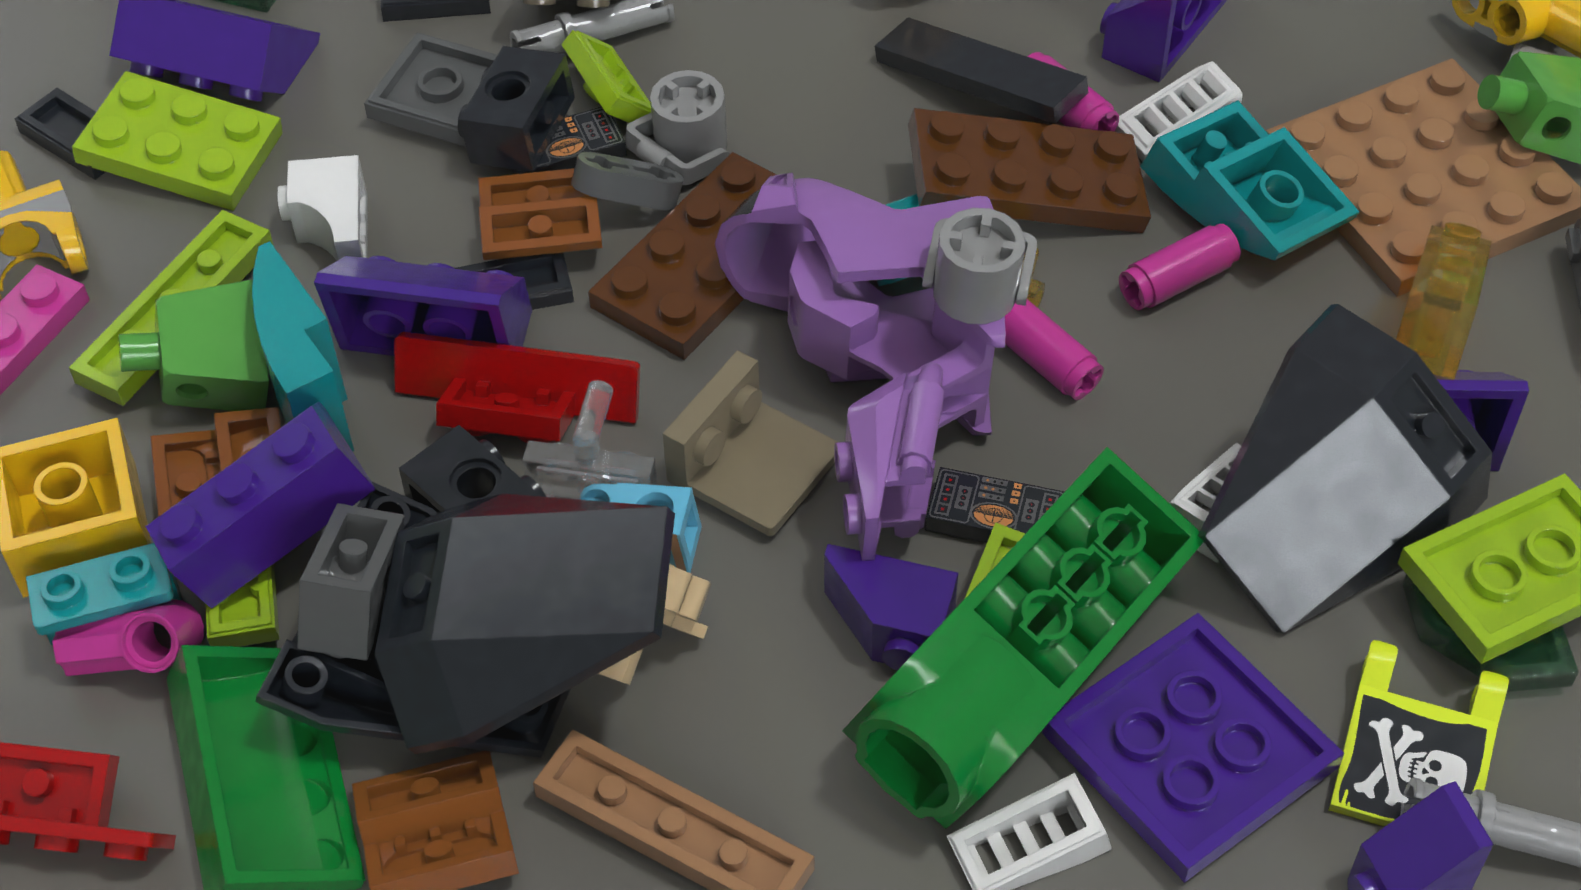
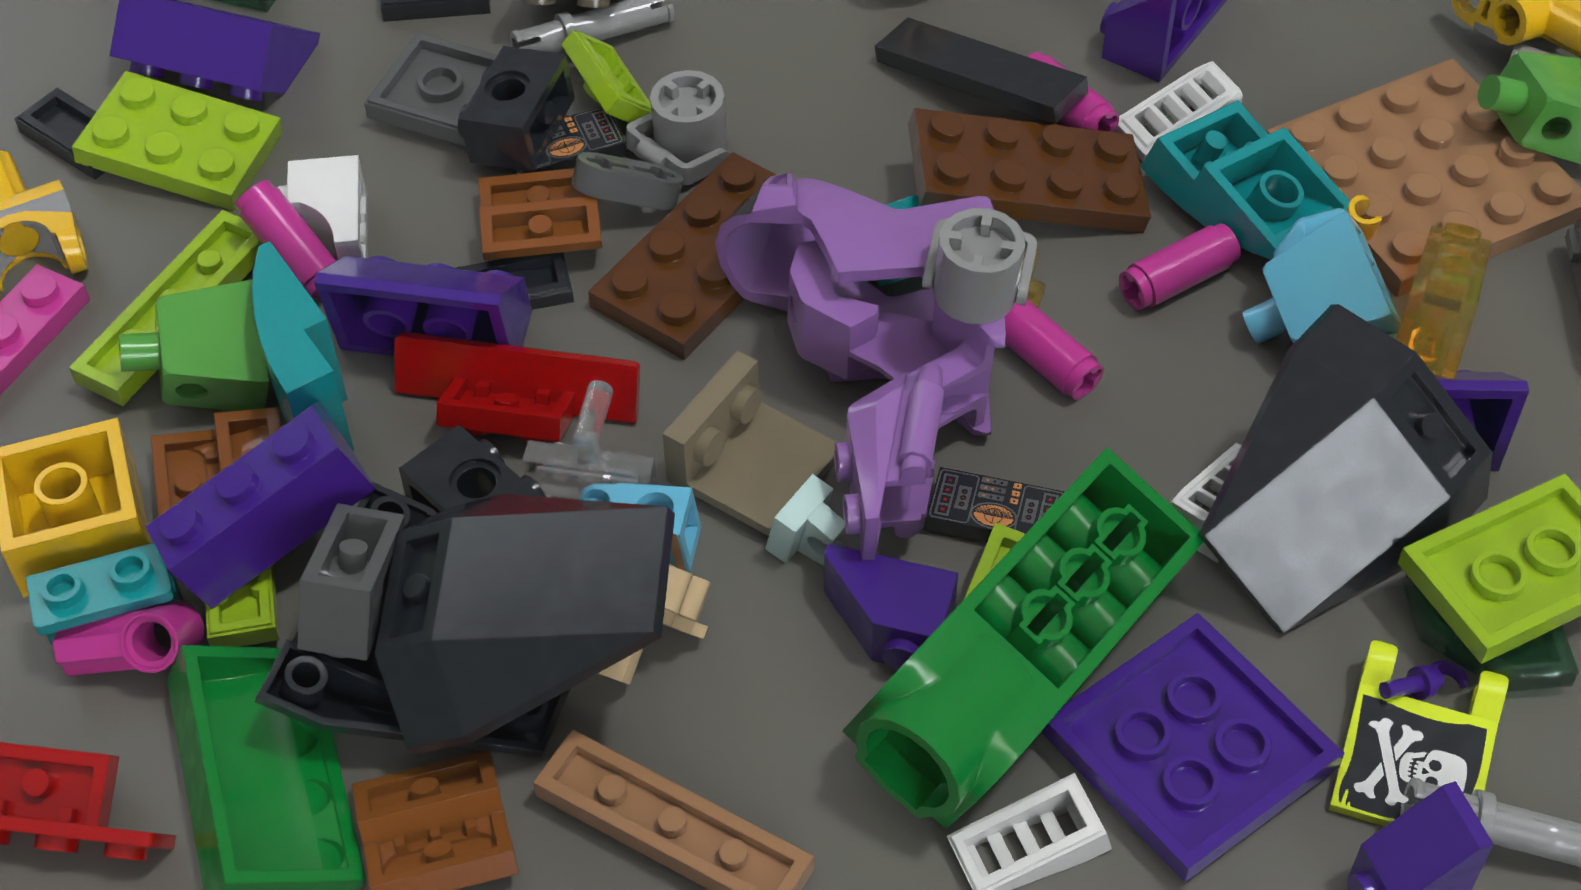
none -> dark pink piece [235,179,336,299]
none -> light aqua tile [765,474,845,566]
none -> medium azure torso [1243,195,1438,367]
none -> dark purple hand [1379,660,1469,701]

